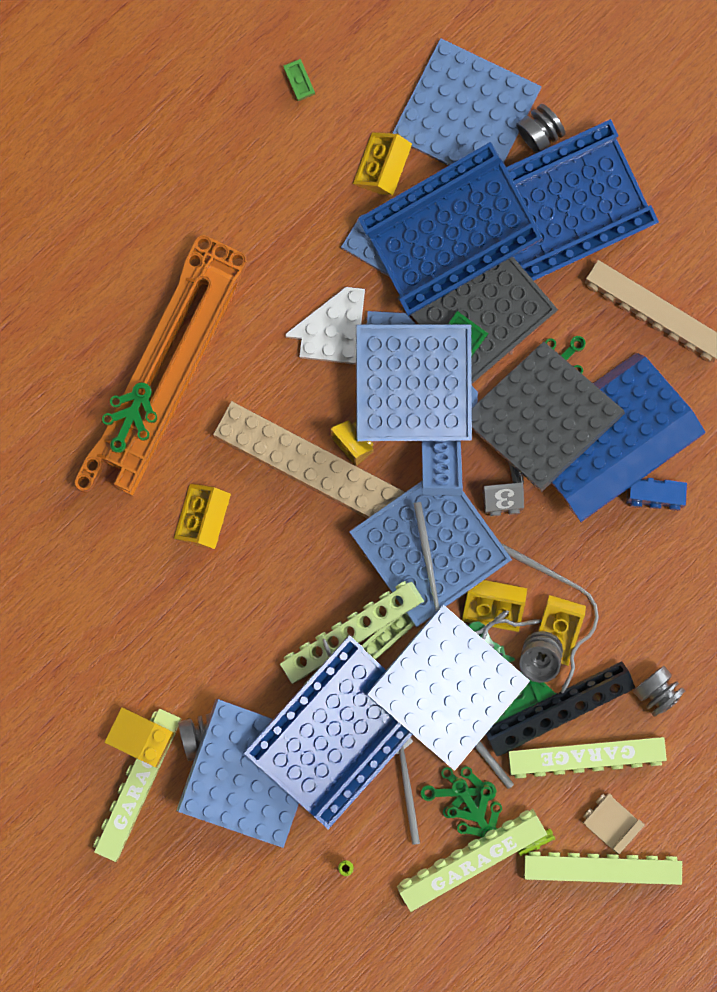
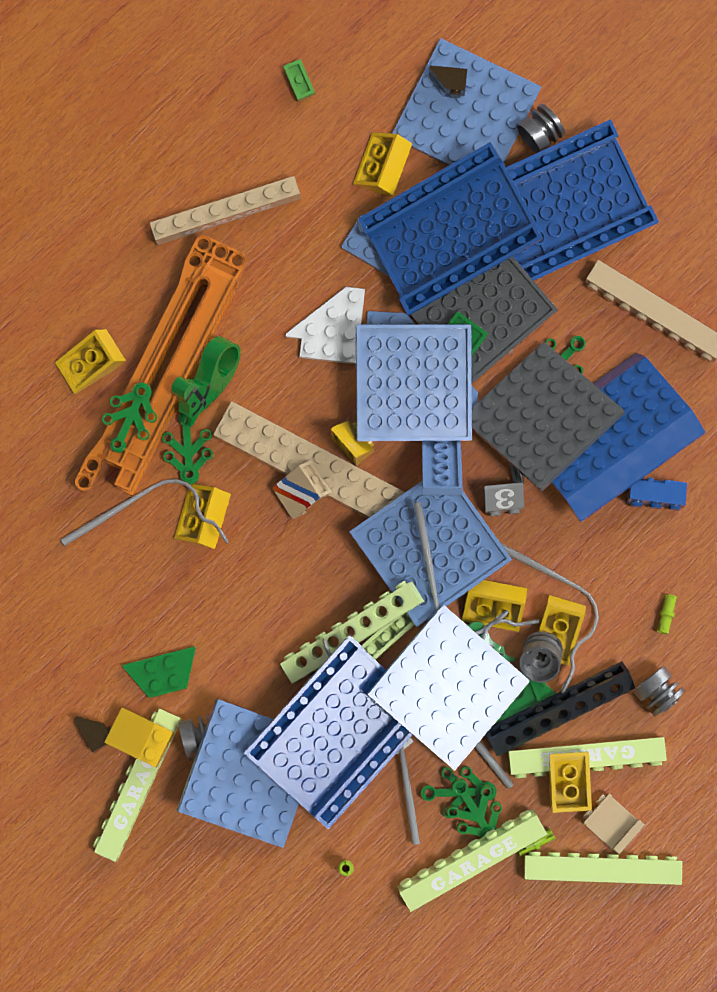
none -> yellow slope [55,329,126,394]
none -> light grey piece [61,479,228,546]
none -> dark brown slope [74,716,111,753]
none -> green wing [123,646,196,698]
none -> tan brick [150,176,300,245]
none -> green plant [162,413,213,485]
none -> green animal [171,336,241,427]
none -> tan panel [273,460,331,520]
none -> dark brown slope [429,65,467,98]
none -> yellow slope [549,752,592,813]
none -> lime pin [657,594,677,635]

